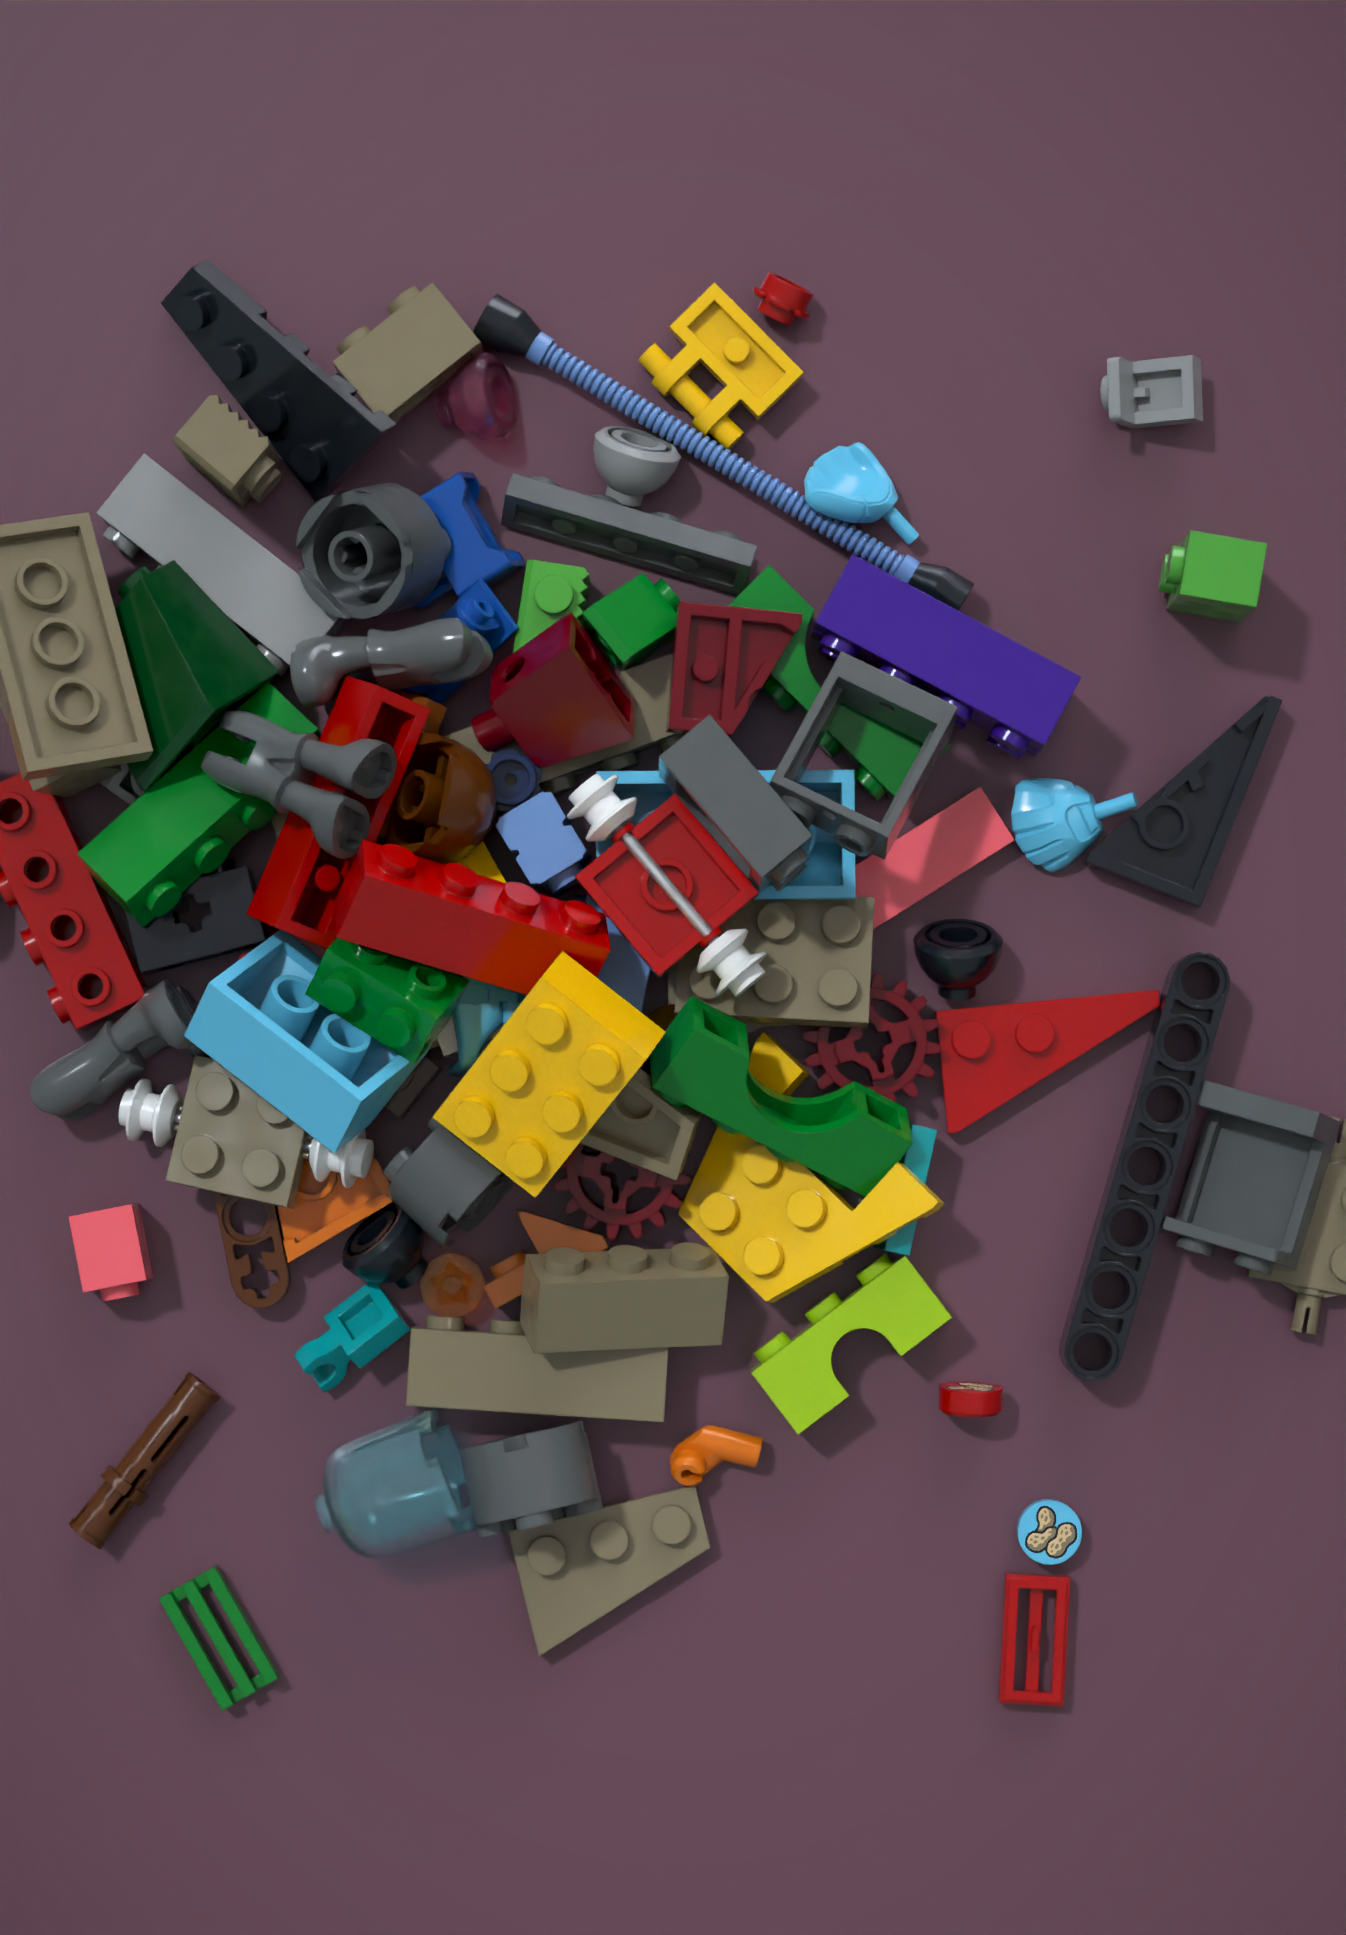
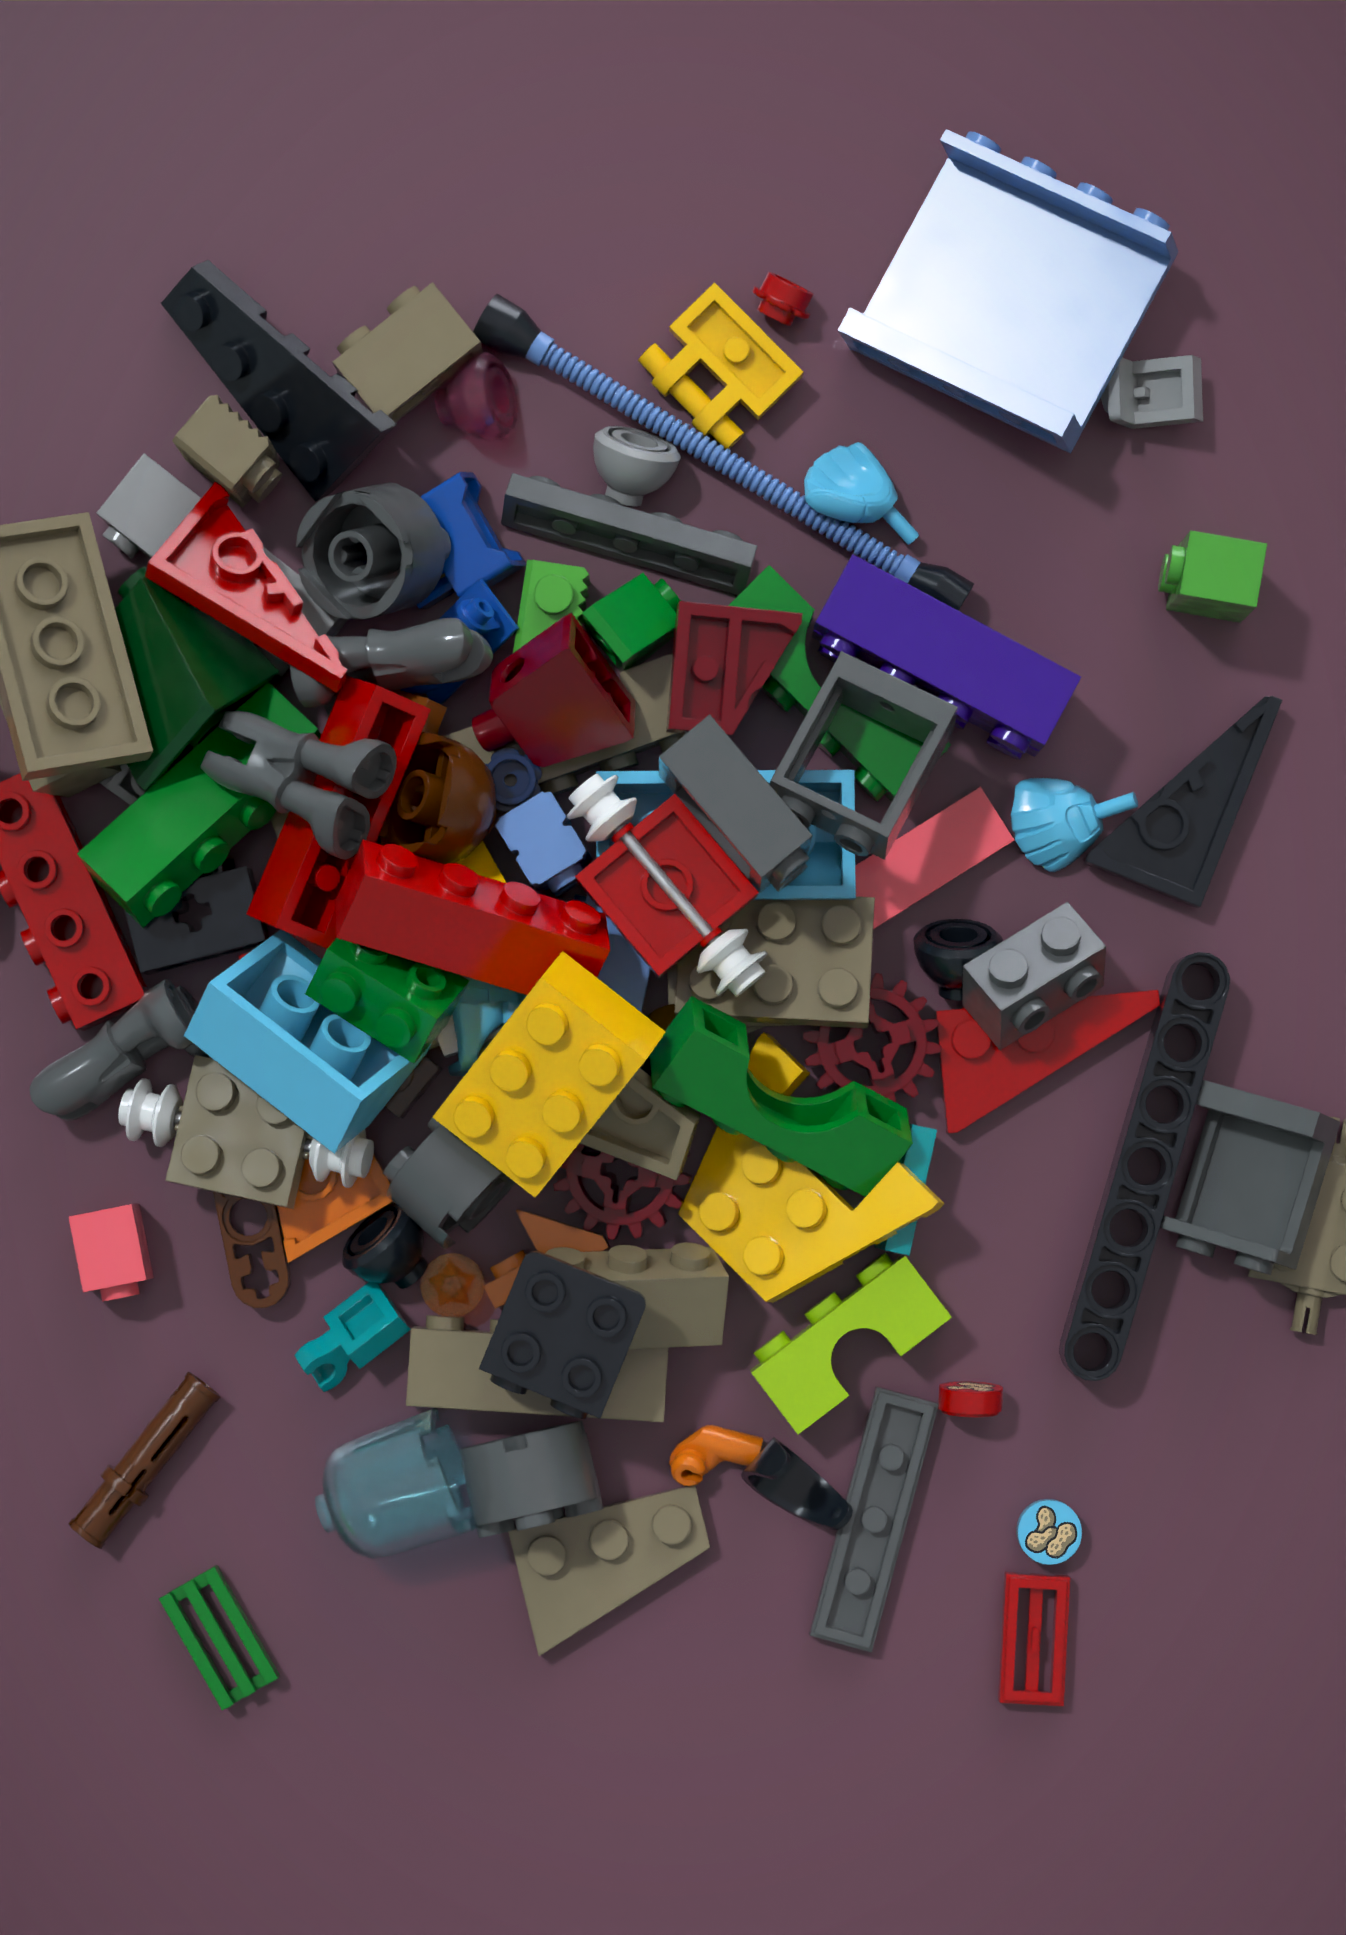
none -> red wing [145,482,347,693]
none -> black bracket [479,1251,646,1419]
none -> black helmet [741,1437,853,1530]
none -> dark grey tile [809,1386,938,1652]
none -> panel [838,129,1178,454]
none -> dark grey brick [962,902,1106,1050]

